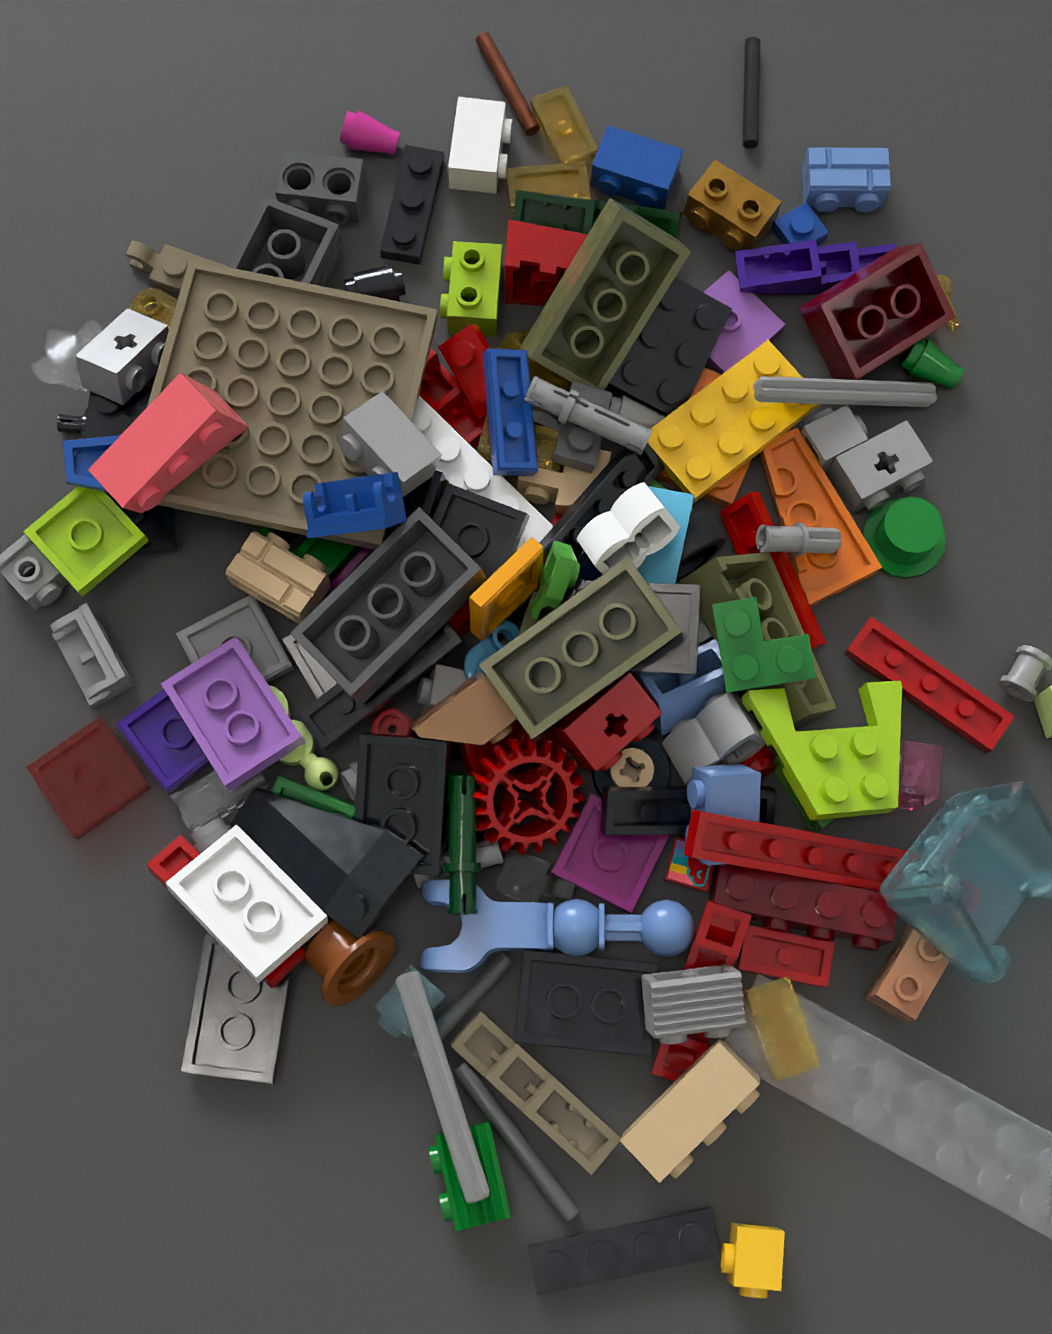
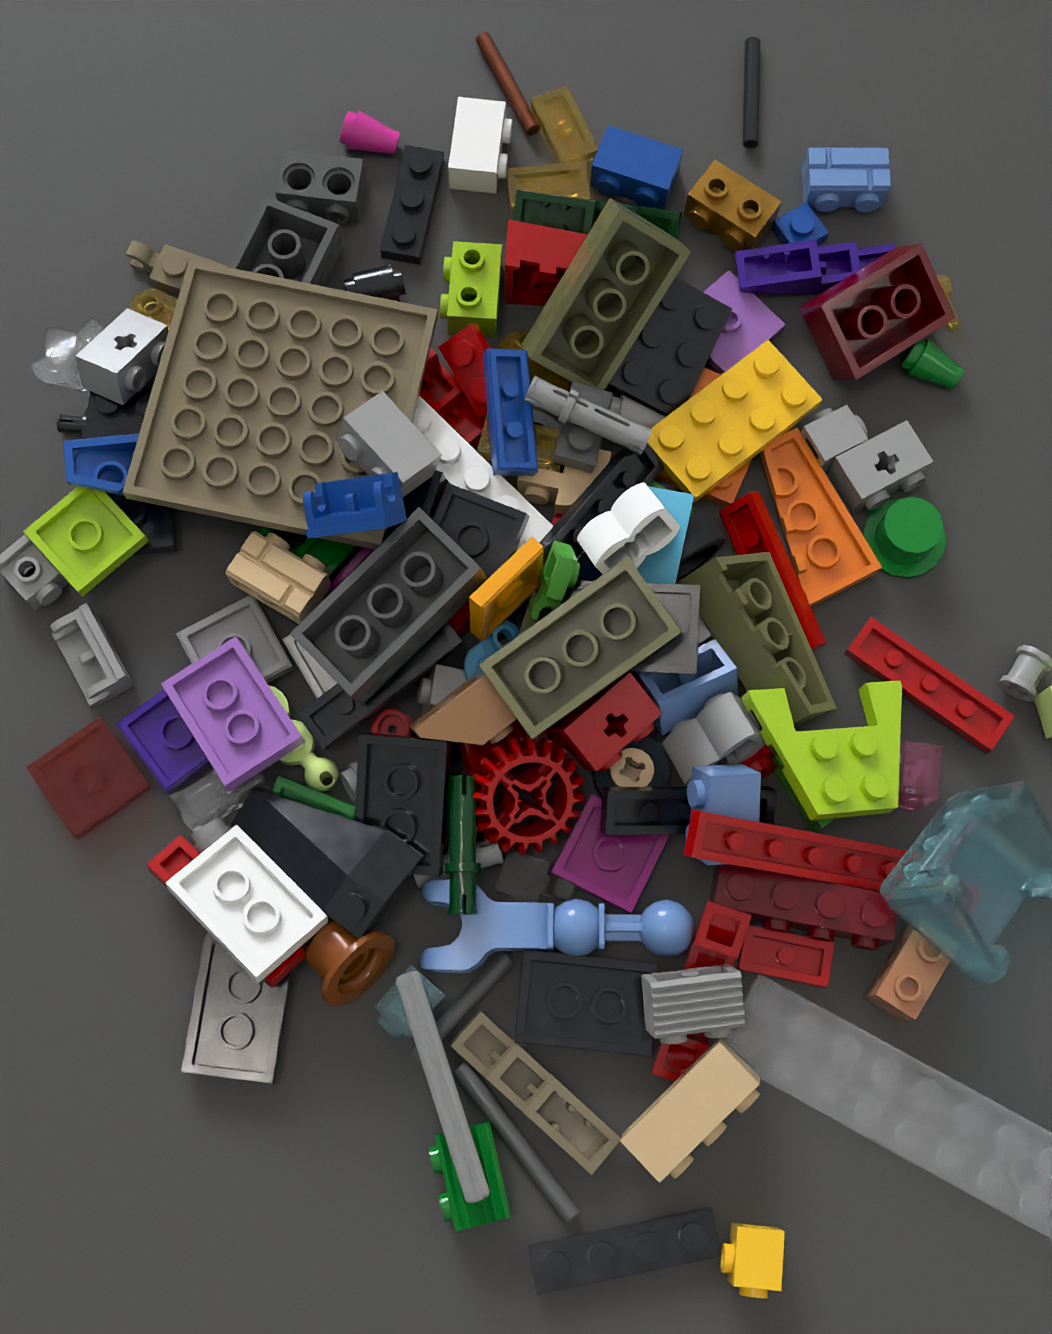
coral wedge [88,373,249,514] -> none
tile [663,837,714,893] -> none
green plate [712,597,816,693] -> none
clear yellow plate [743,976,821,1081] -> none
light grey axle [753,376,937,407] -> none
light grey axle [756,522,842,557] -> none

